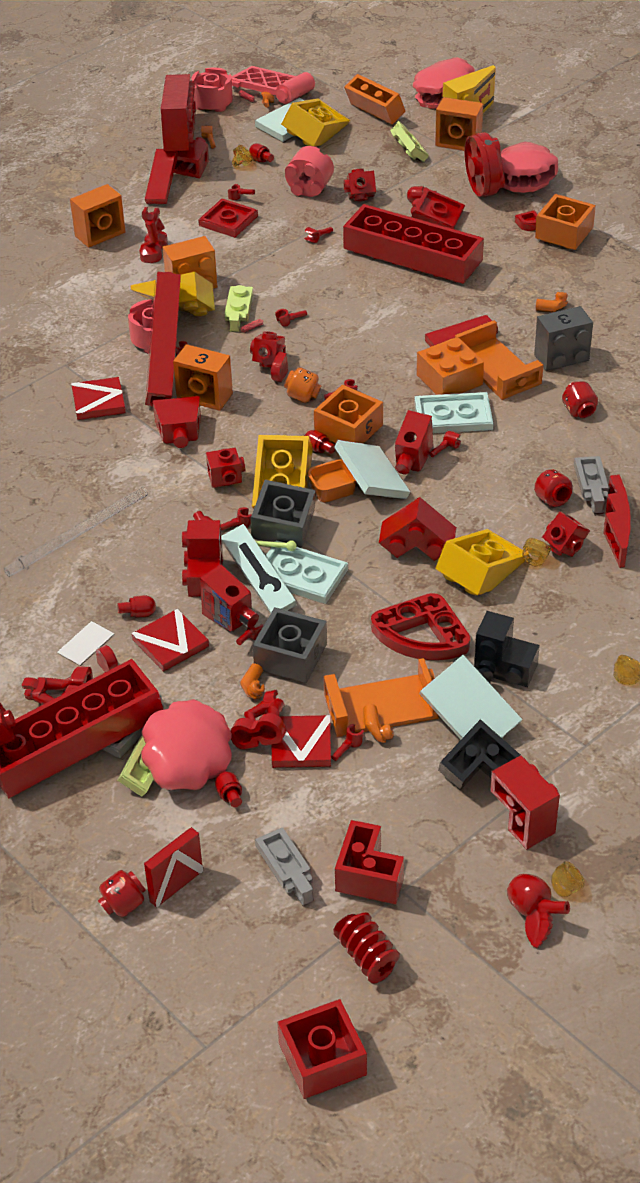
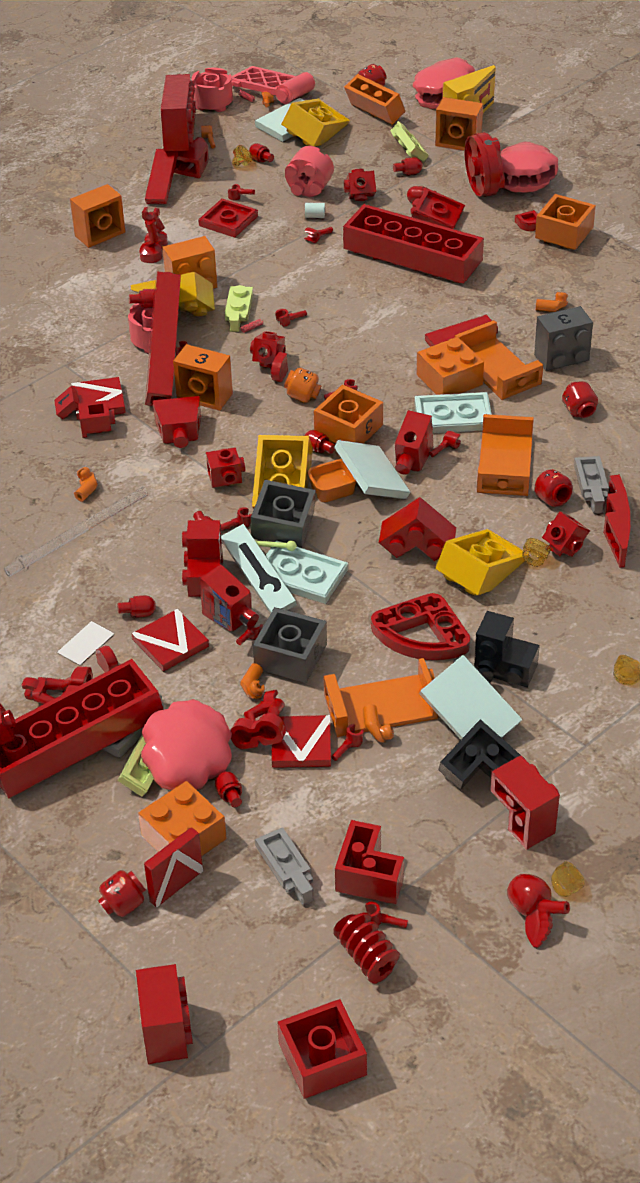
none -> red tile [54,386,79,419]
none -> orange arm [74,467,98,502]
none -> red brick [78,400,116,438]
none -> red cylinder [129,289,154,308]
none -> red brick [136,964,193,1064]
none -> orange brick [138,781,227,856]
none -> light aqua hinge [305,203,325,218]
none -> red head [358,64,387,86]
none -> red hand [365,902,408,928]
none -> red cylinder [393,157,423,175]
none -> orange panel [477,414,534,496]

